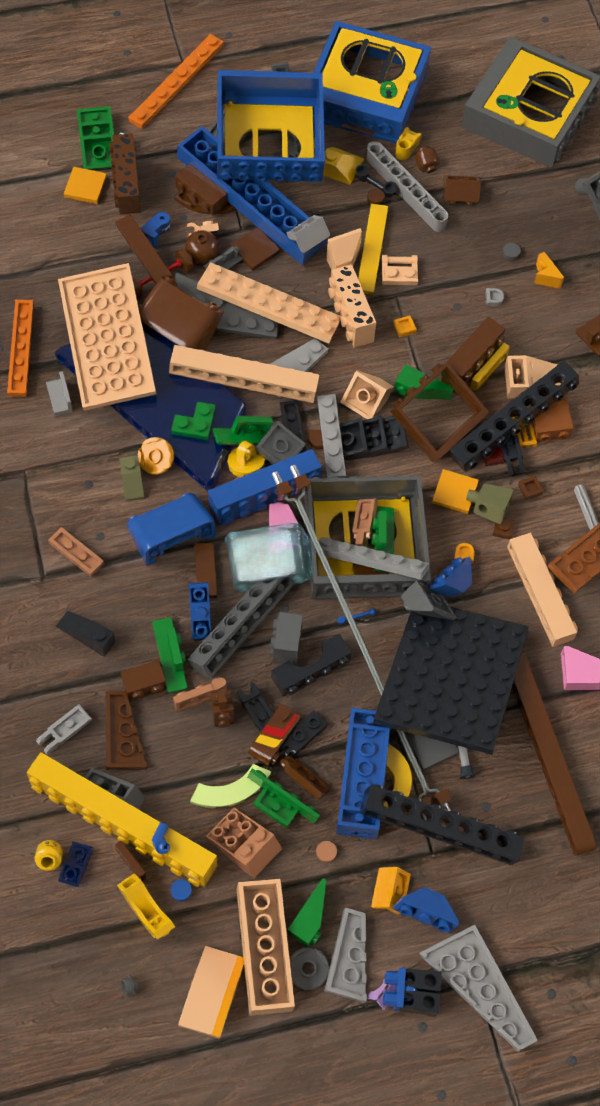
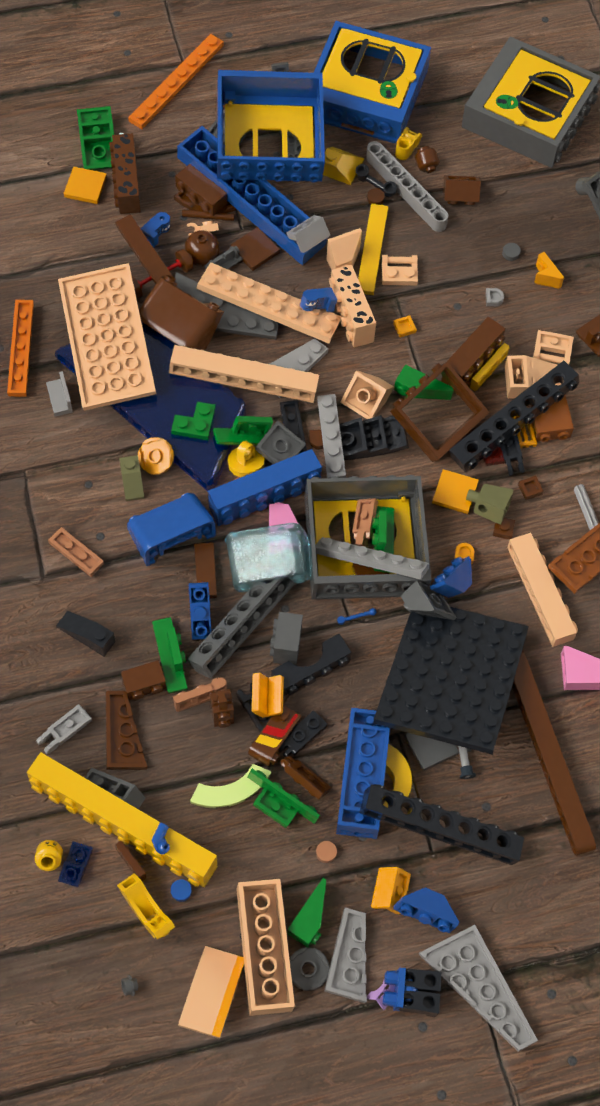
nougat slope [206,807,282,878] -> none
light grey piece [272,465,452,821] -> none
none -> reddish brown bar [182,210,235,221]
none -> light orange panel [252,672,284,718]
none -> blue leg [300,287,337,312]
none -> light nougat plate [533,330,574,364]

